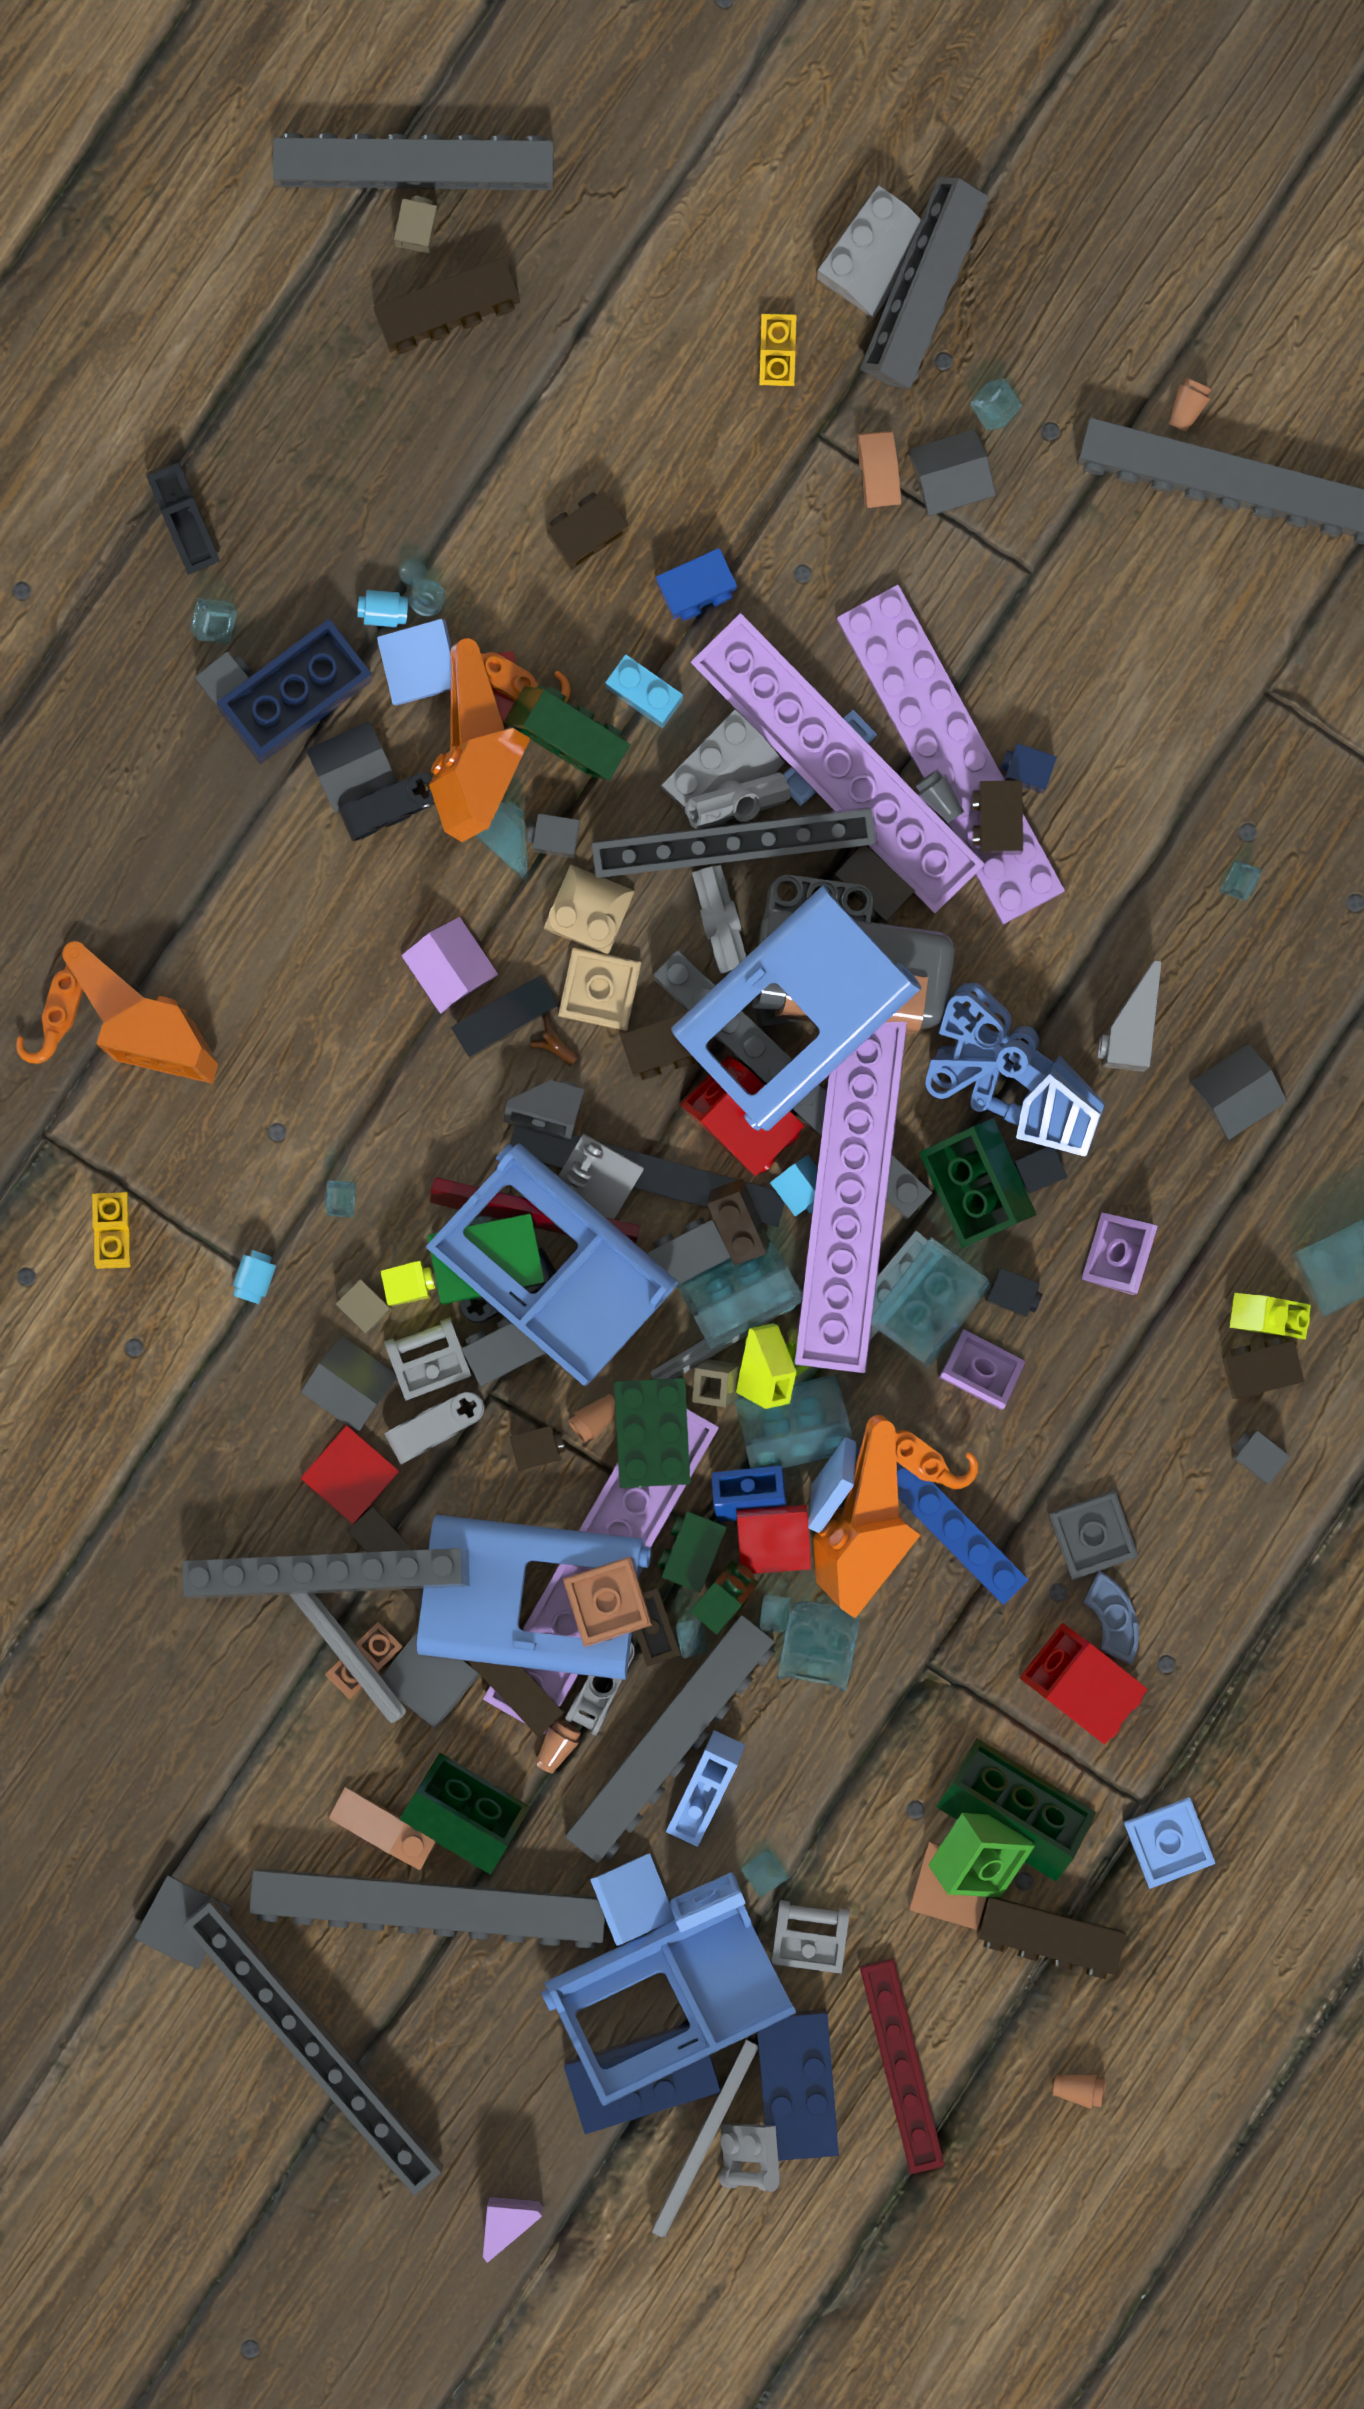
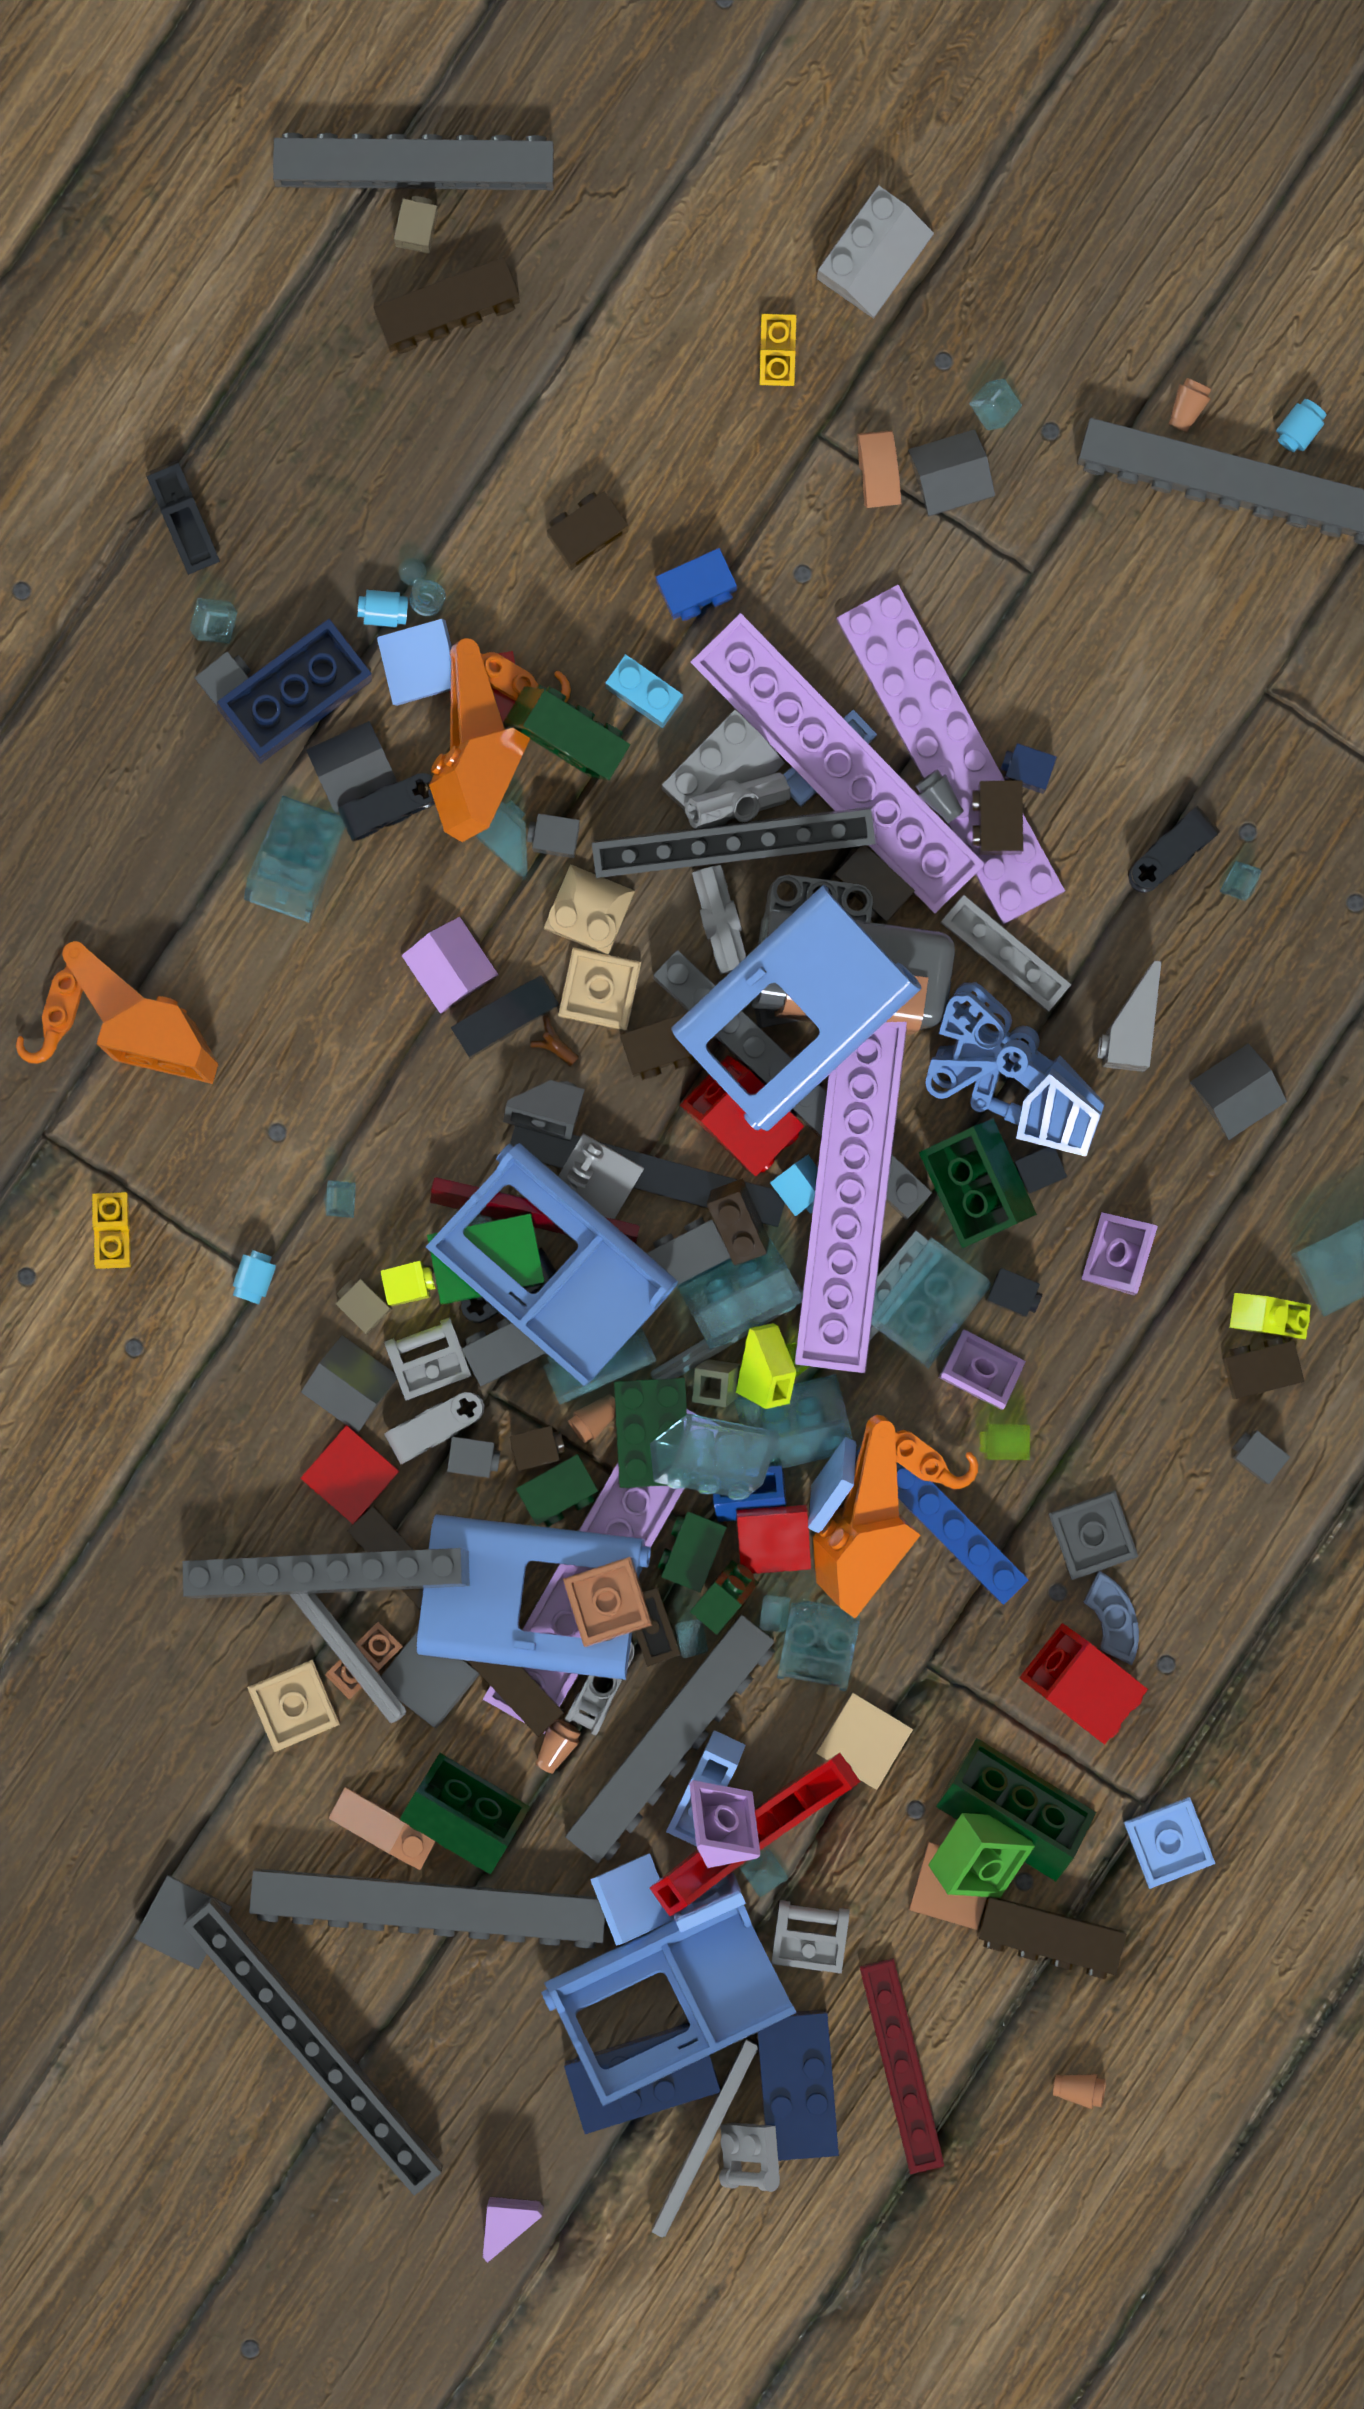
dark grey brick [860,177,989,389] -> none
none -> clear light blue slope [244,795,345,923]
none -> tan tile [247,1659,340,1752]
none -> dark grey brick [447,1437,501,1478]
none -> dark green brick [516,1454,598,1527]
none -> clear light blue slope [543,1327,657,1405]
none -> red arch [649,1753,861,1916]
none -> clear light blue slope [650,1414,779,1500]
none -> lavender slope [689,1780,761,1868]
none -> tan tile [816,1692,913,1790]
none -> light grey plate [941,895,1072,1012]
none -> clear neon green brick [979,1424,1030,1460]
none -> black piece [1128,806,1221,893]
none -> medium azure brick [1276,399,1327,452]

